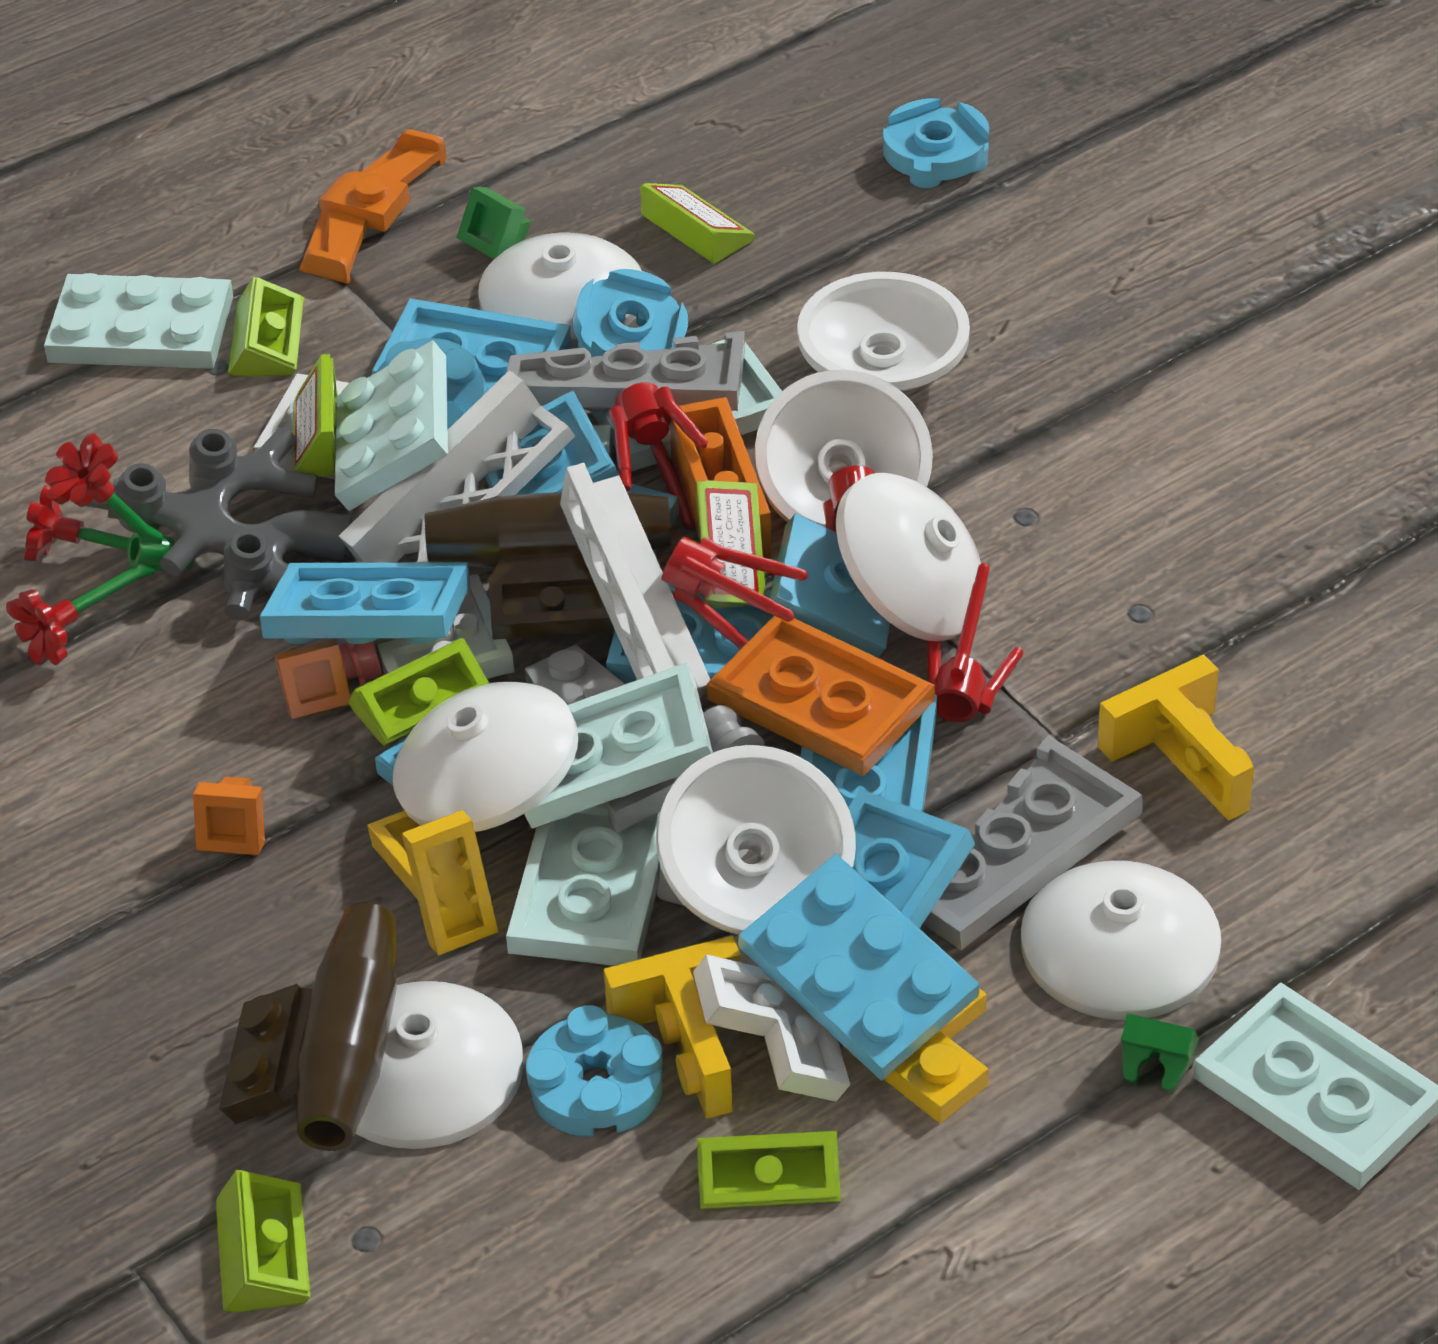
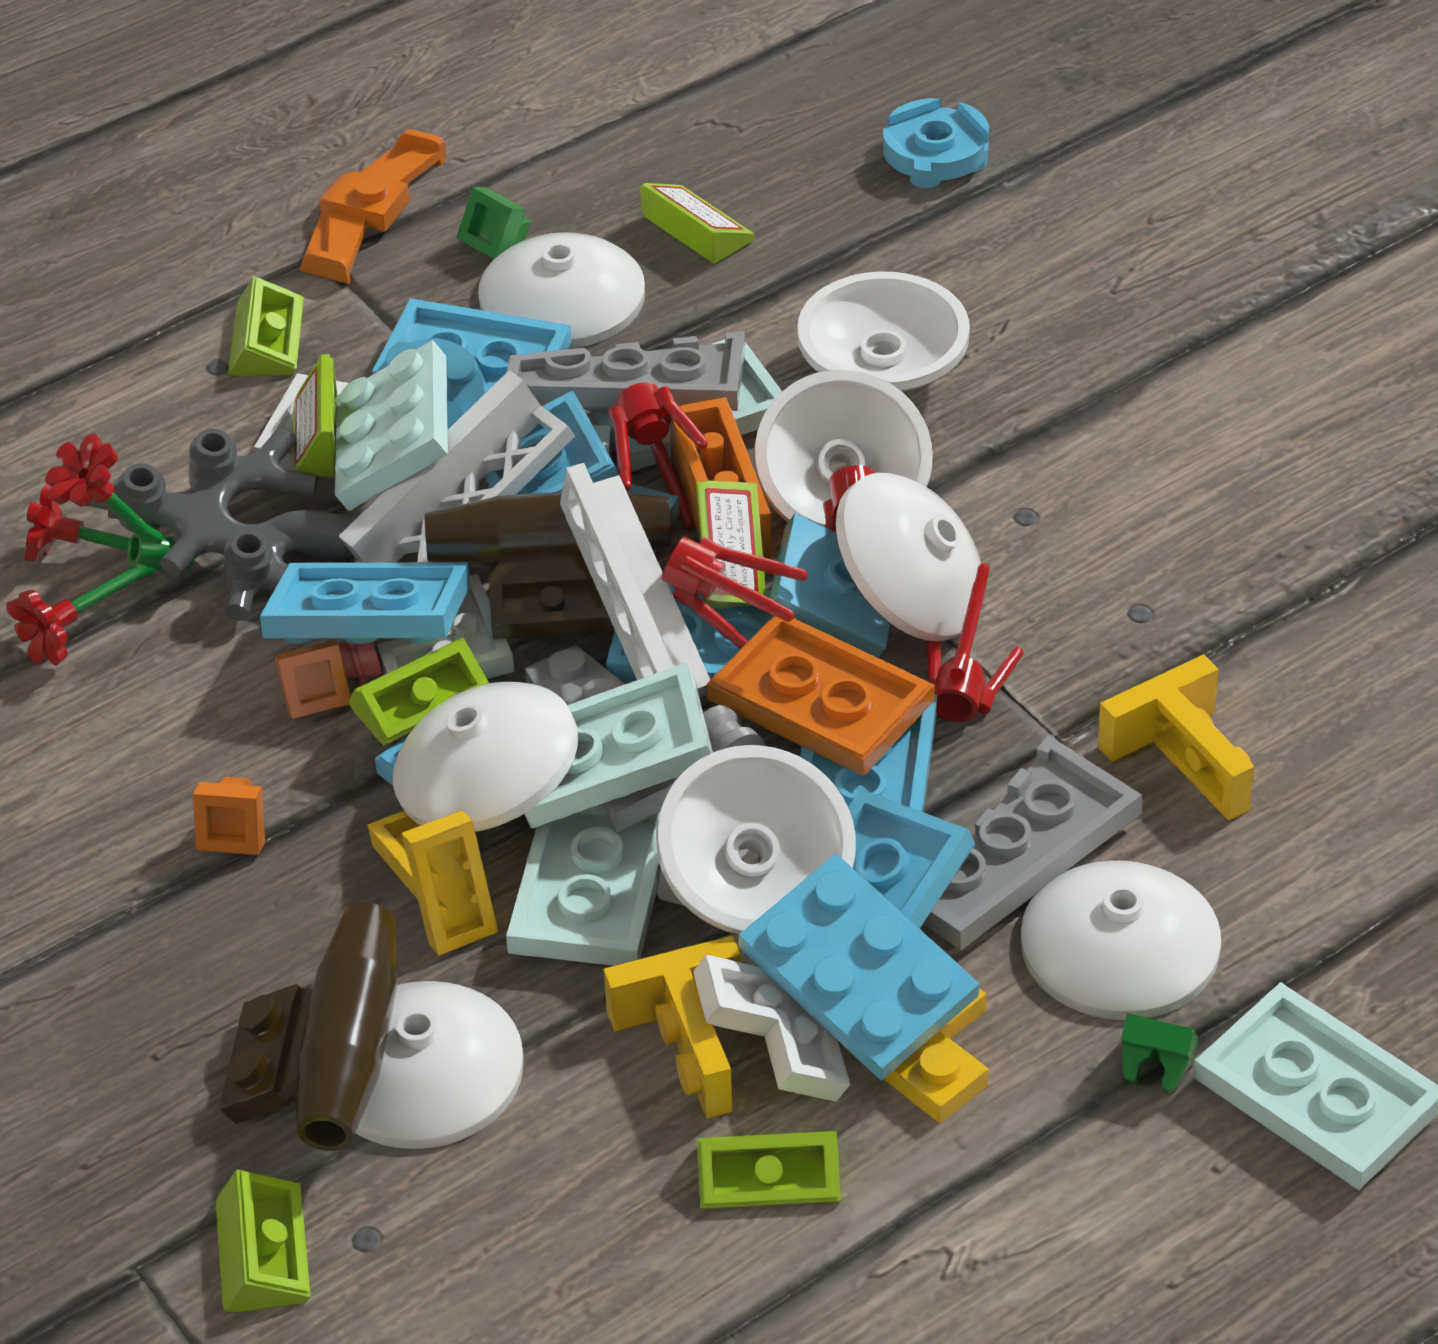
light aqua plate [44,273,233,369] -> none
medium azure plate [526,1005,663,1137] -> none
medium azure plate [573,269,688,357] -> none

